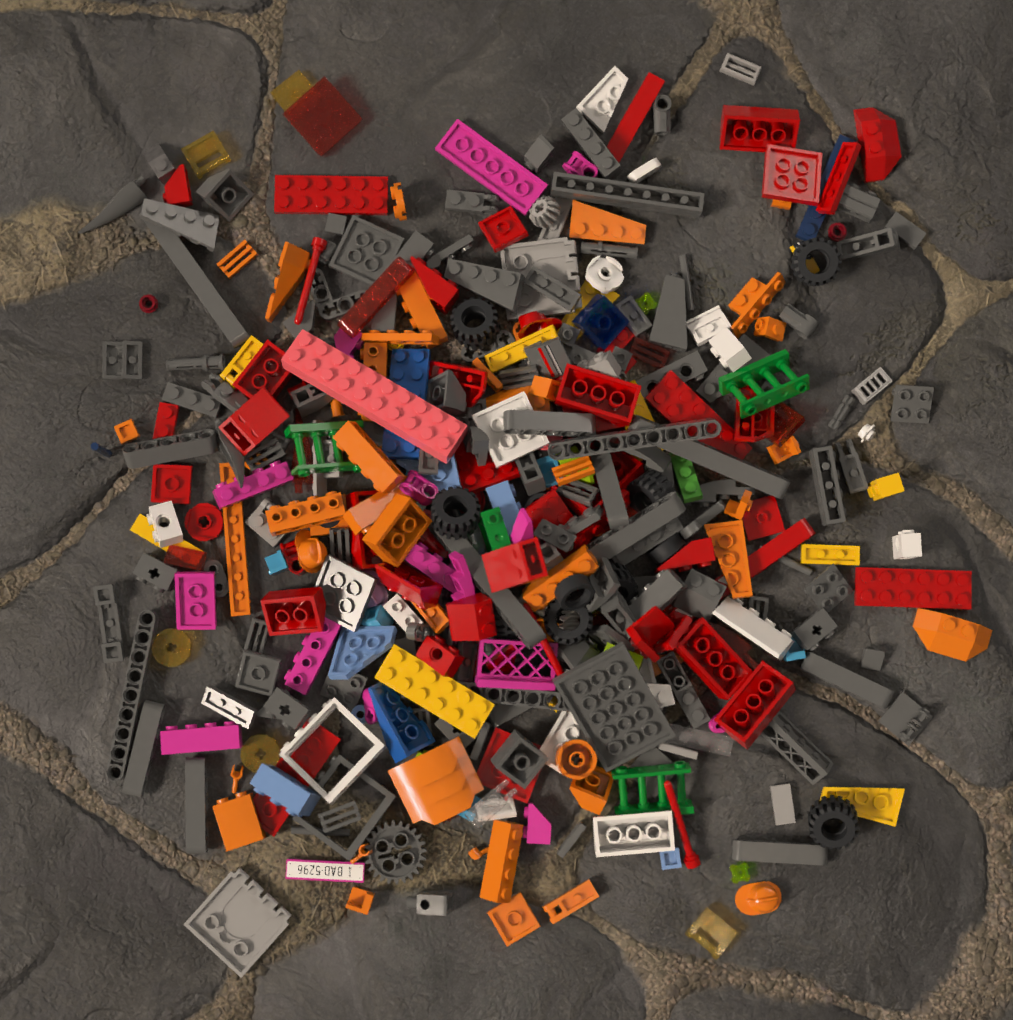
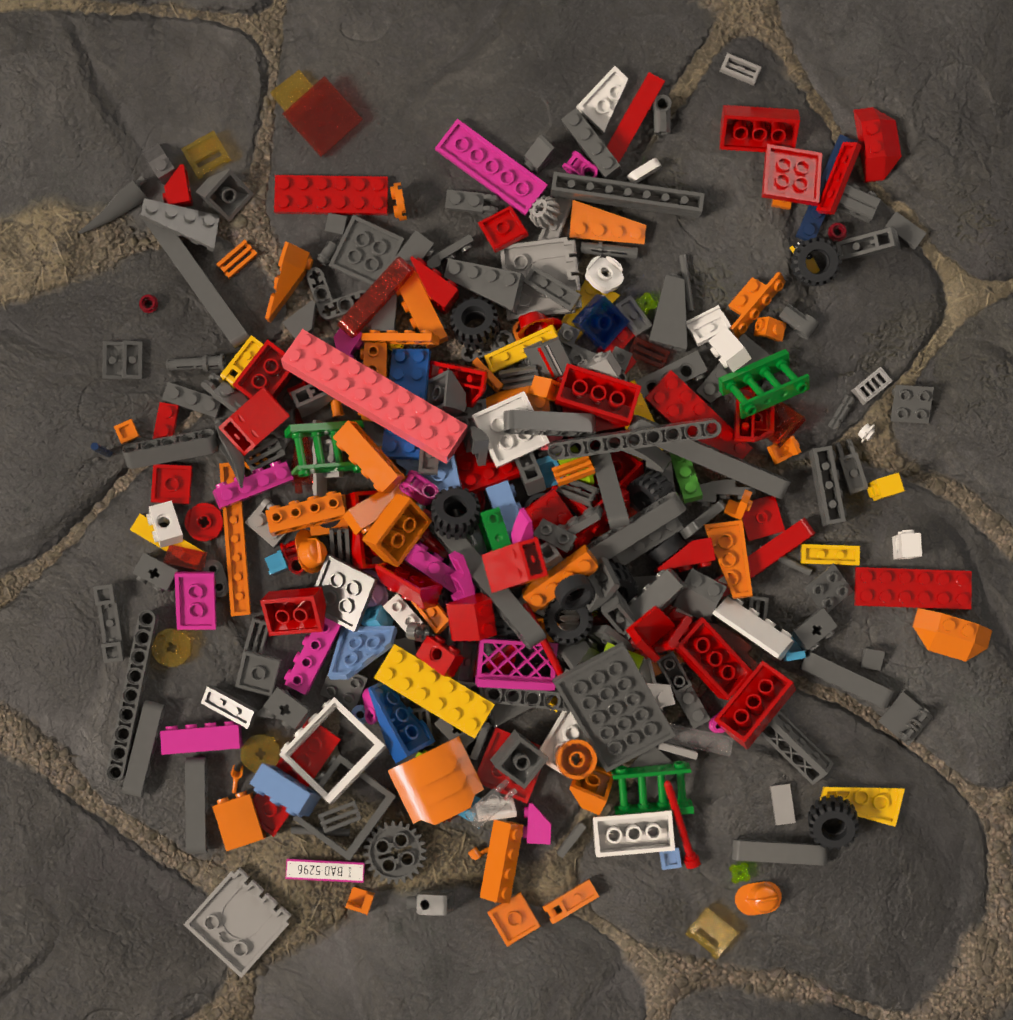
red piece [294,237,328,325] -> none
orange hand [350,844,373,864] -> none

